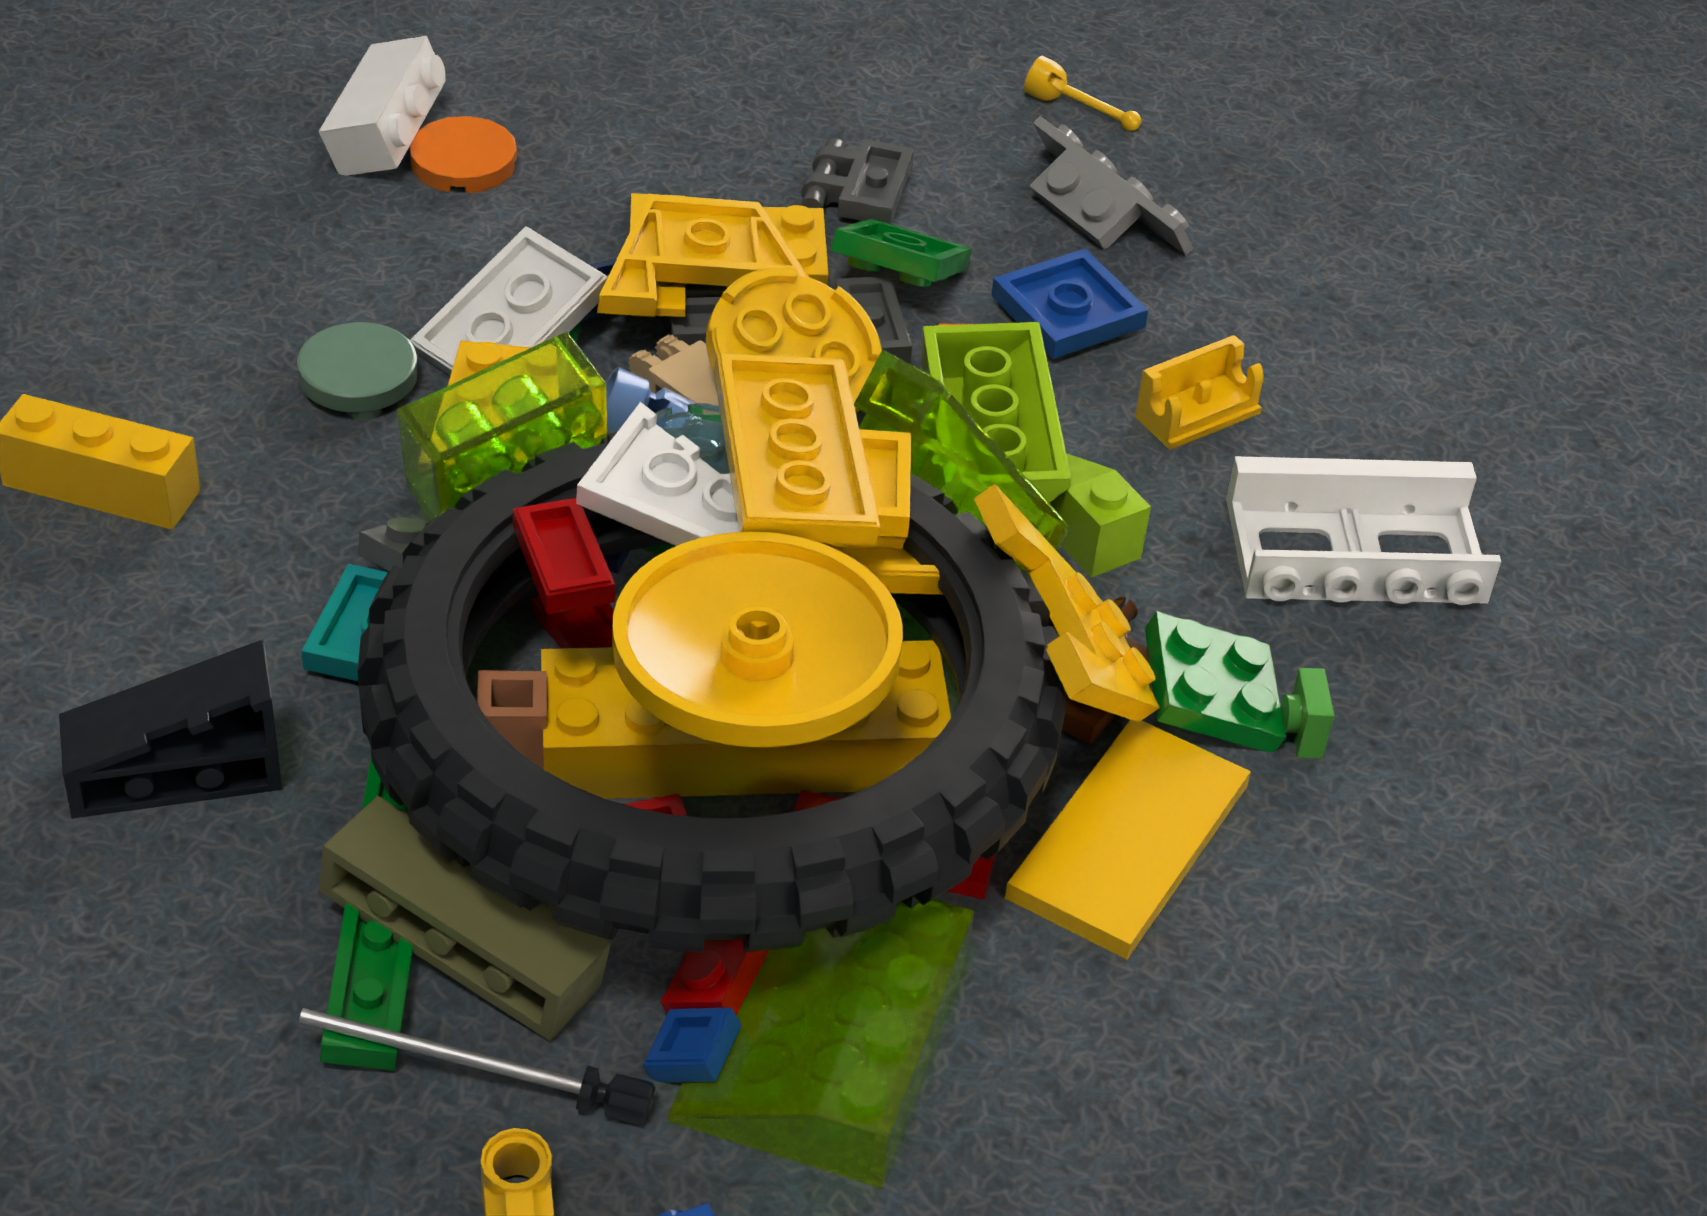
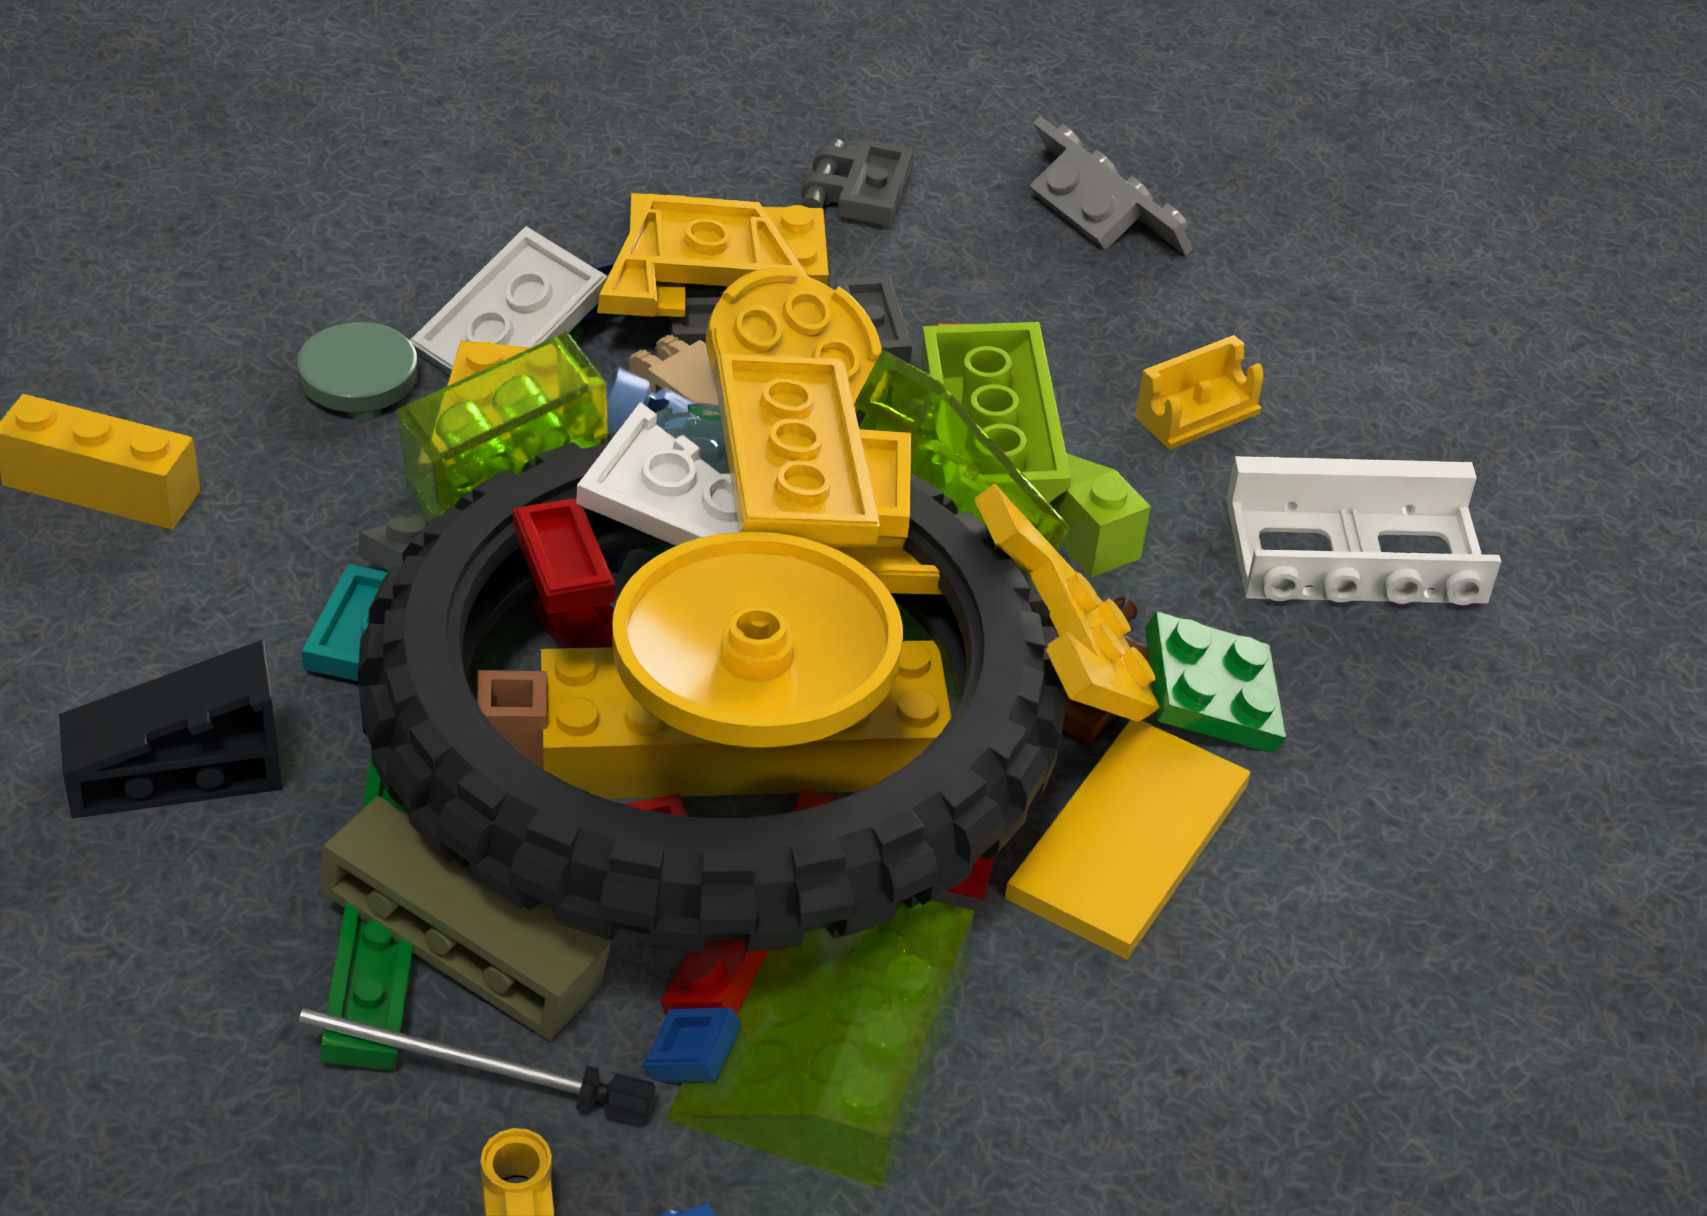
white brick [318,36,446,176] -> none
orange tile [409,116,517,193] -> none
green plate [831,218,973,287] -> none
blue plate [991,248,1148,359] -> none
yellow hinge [1024,56,1141,131] -> none
bright green plate [1281,668,1334,758] -> none

